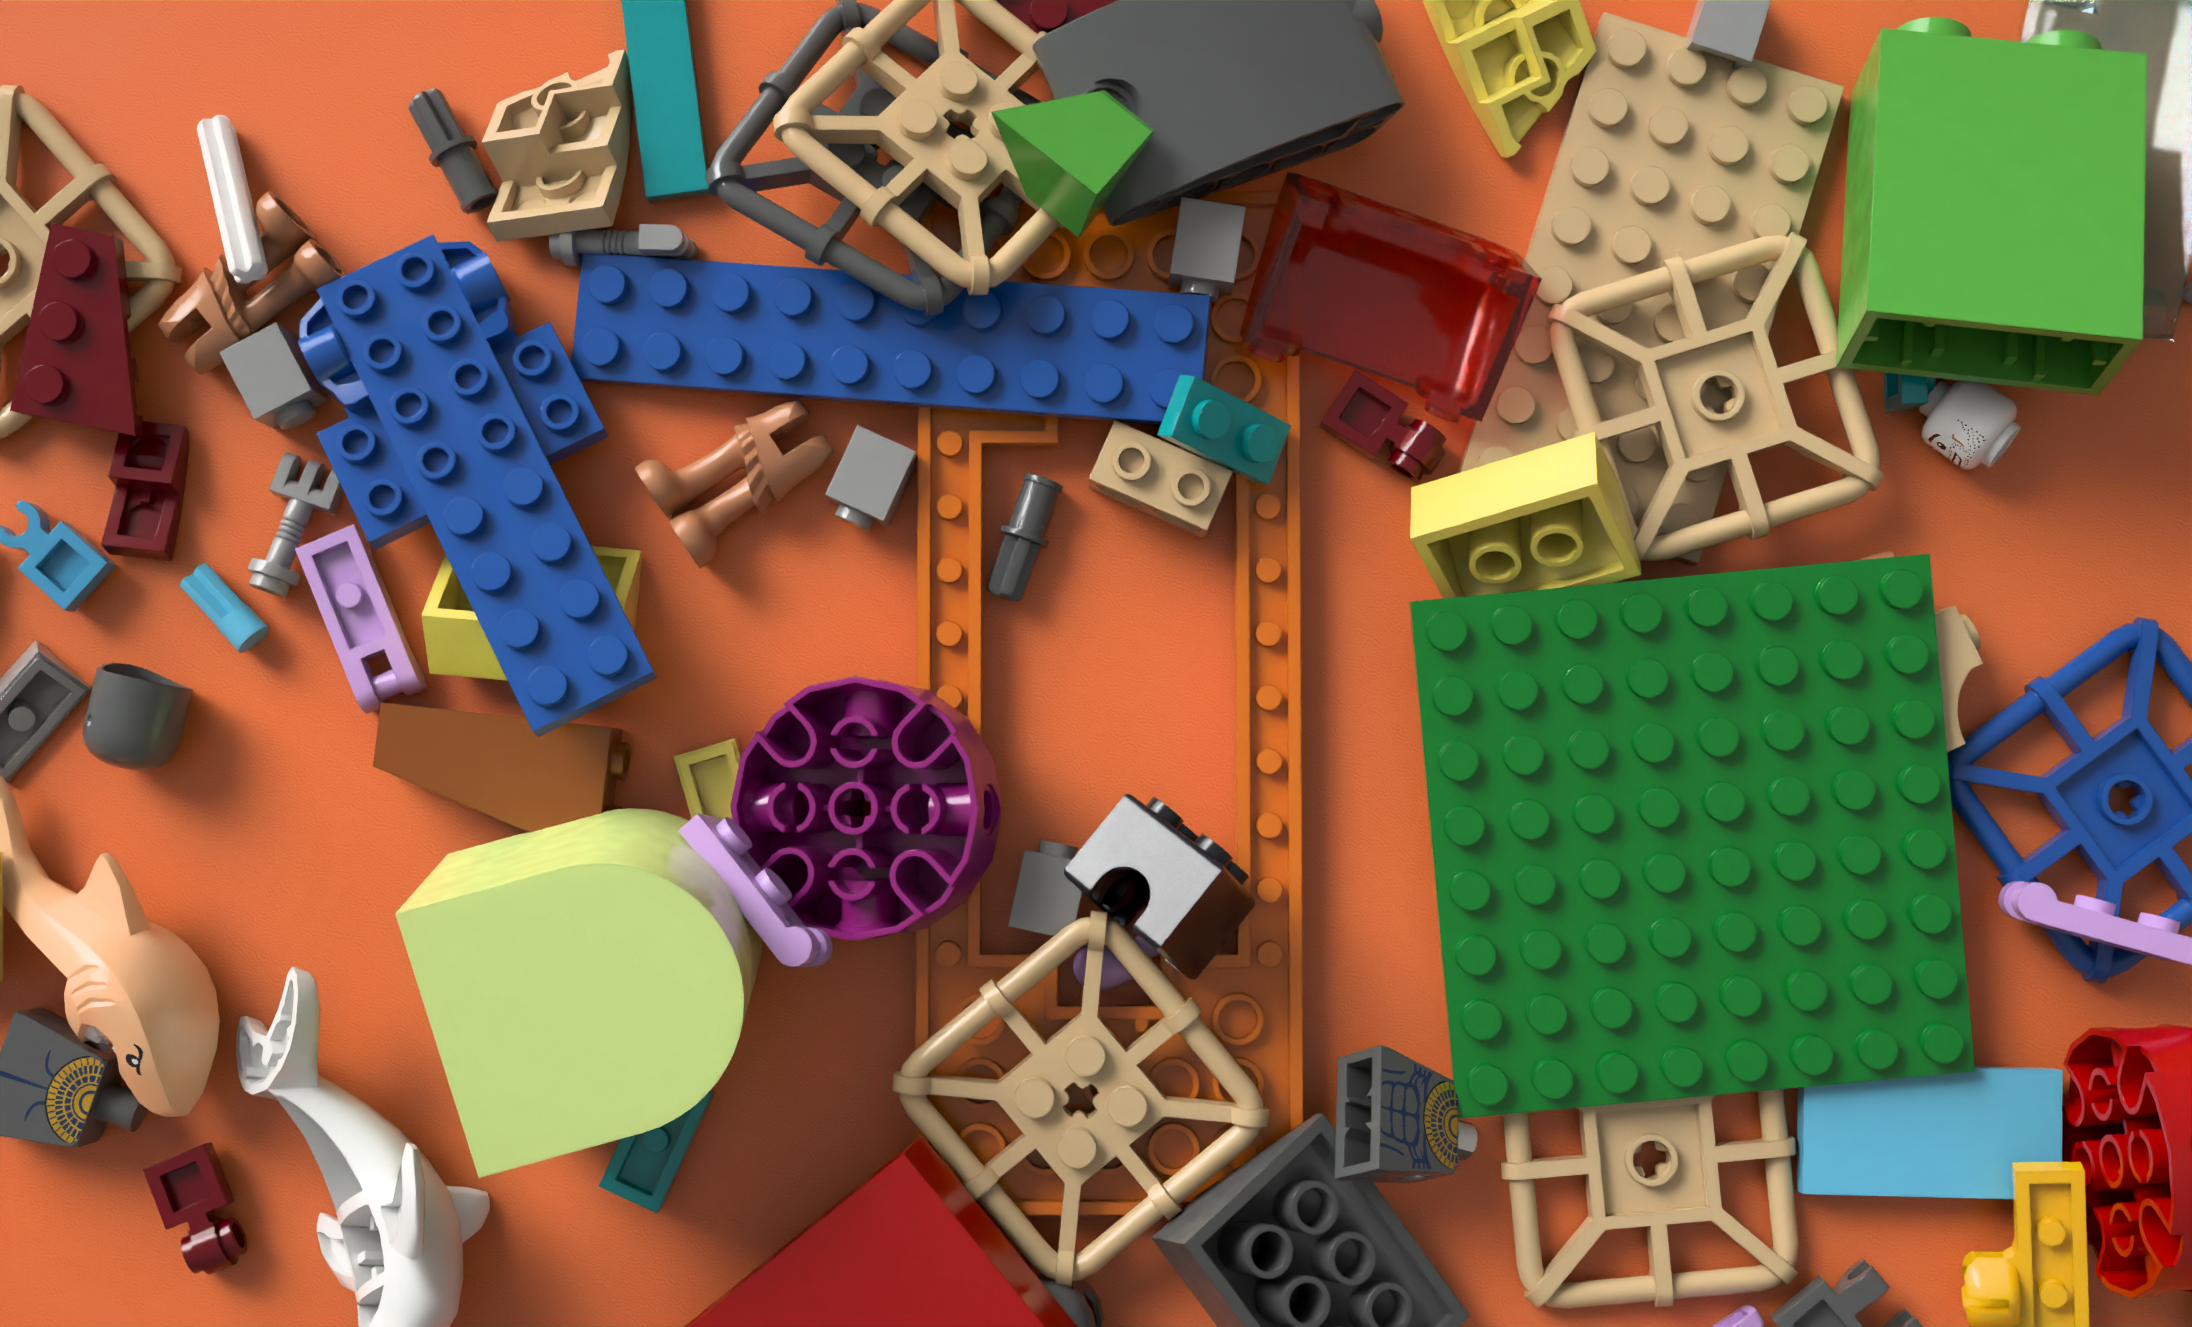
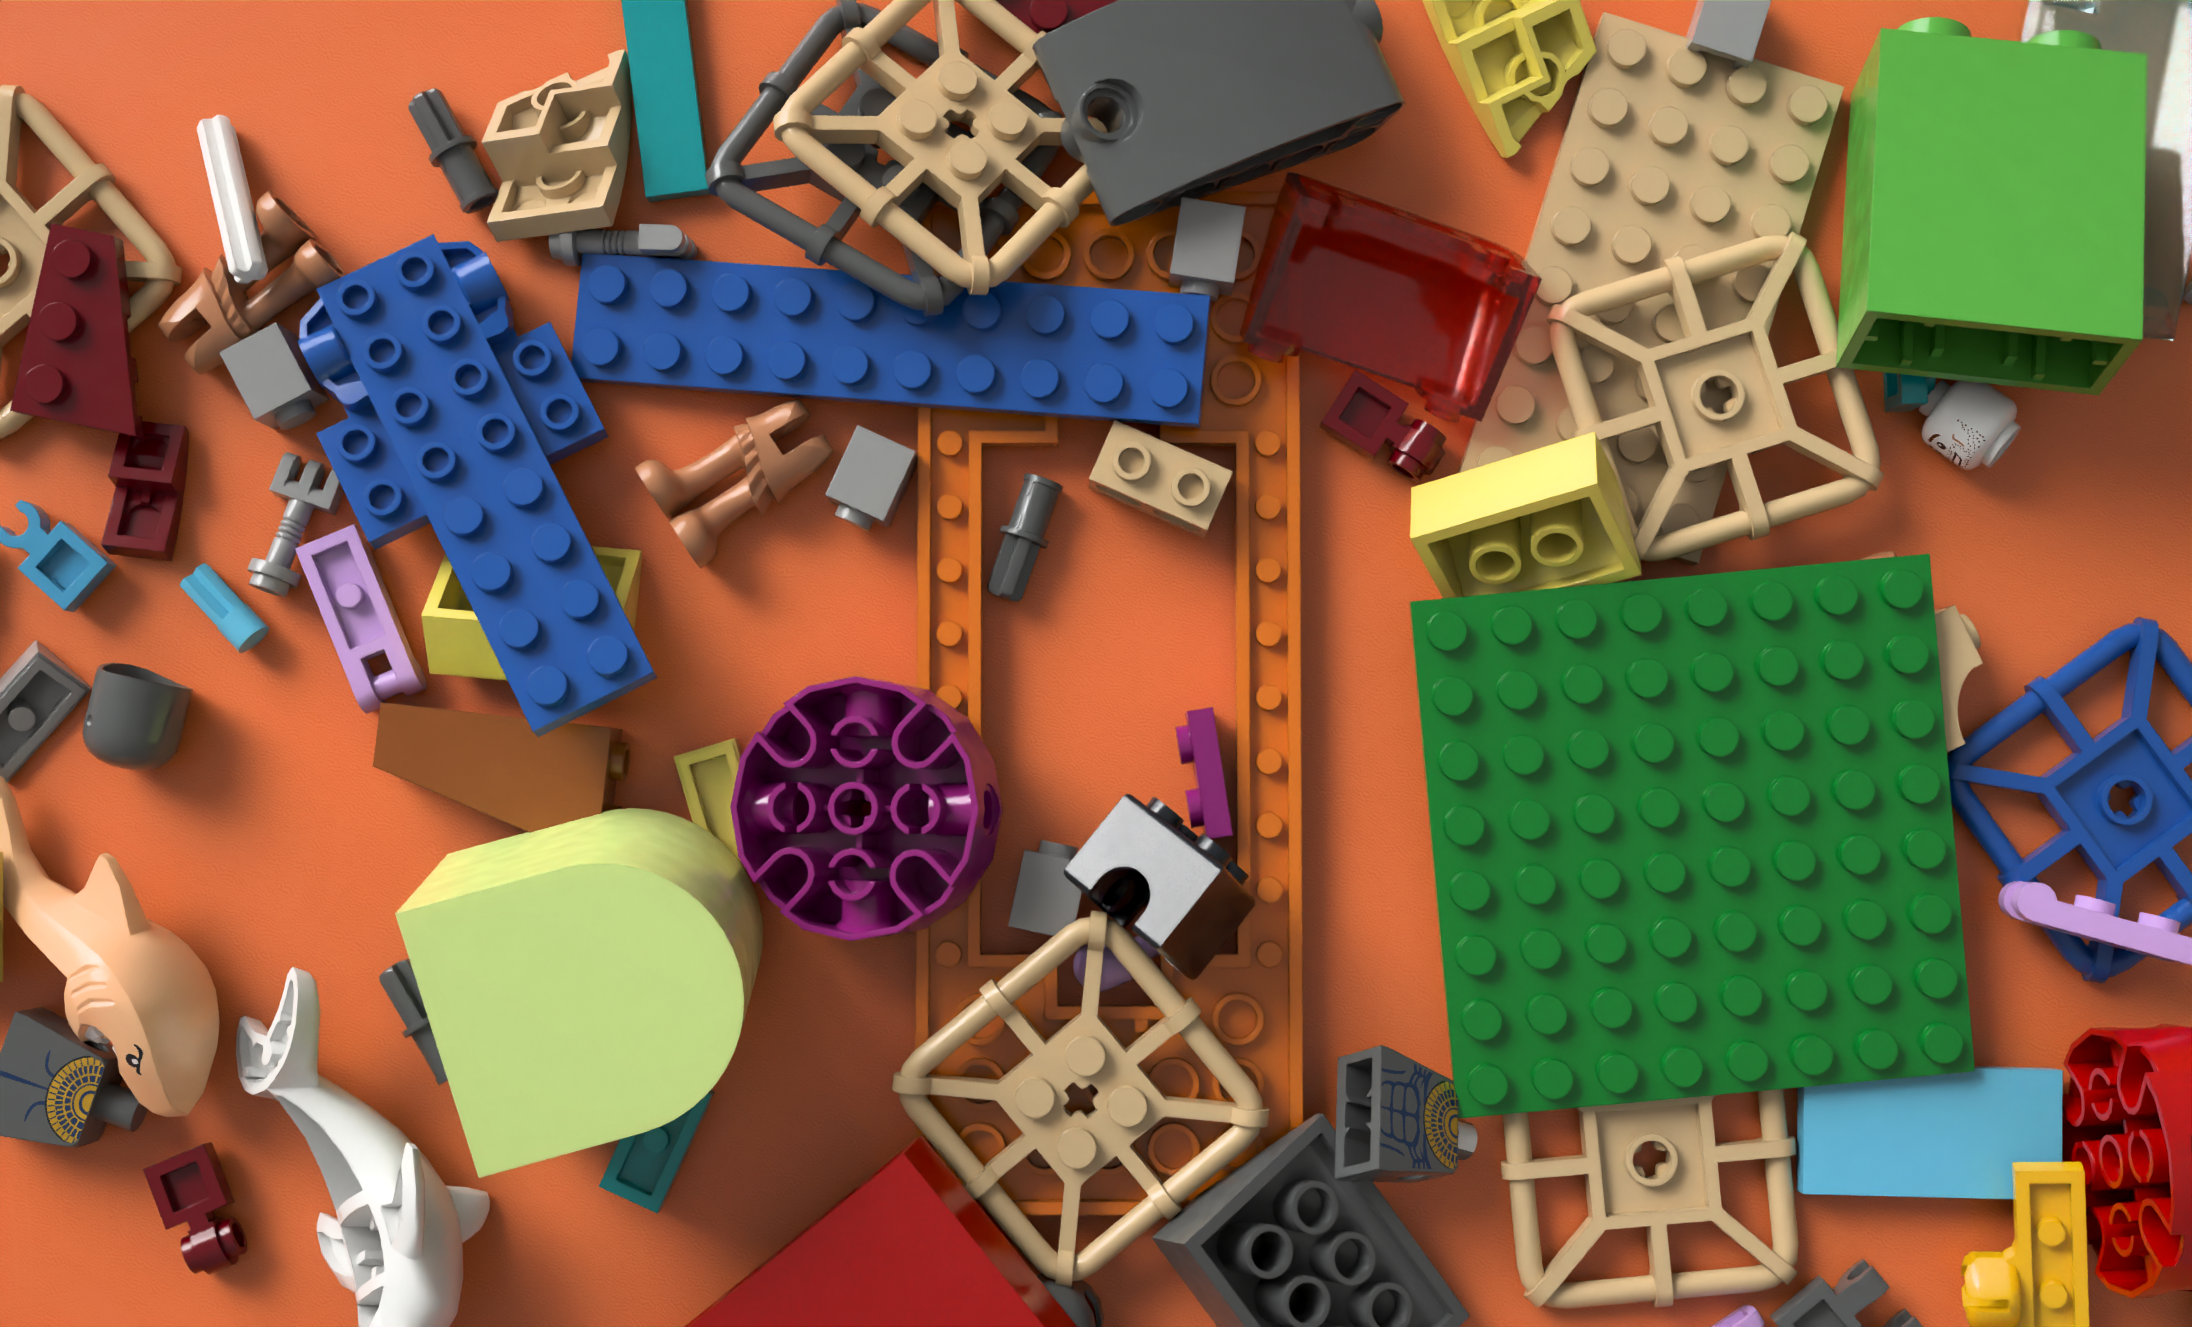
lavender plate [678,813,833,967] -> none
bright green slope [991,90,1156,237] -> none
teal plate [1157,374,1291,485] -> none
none -> dark grey axle [379,959,448,1085]
none -> magenta plate [1175,707,1233,839]

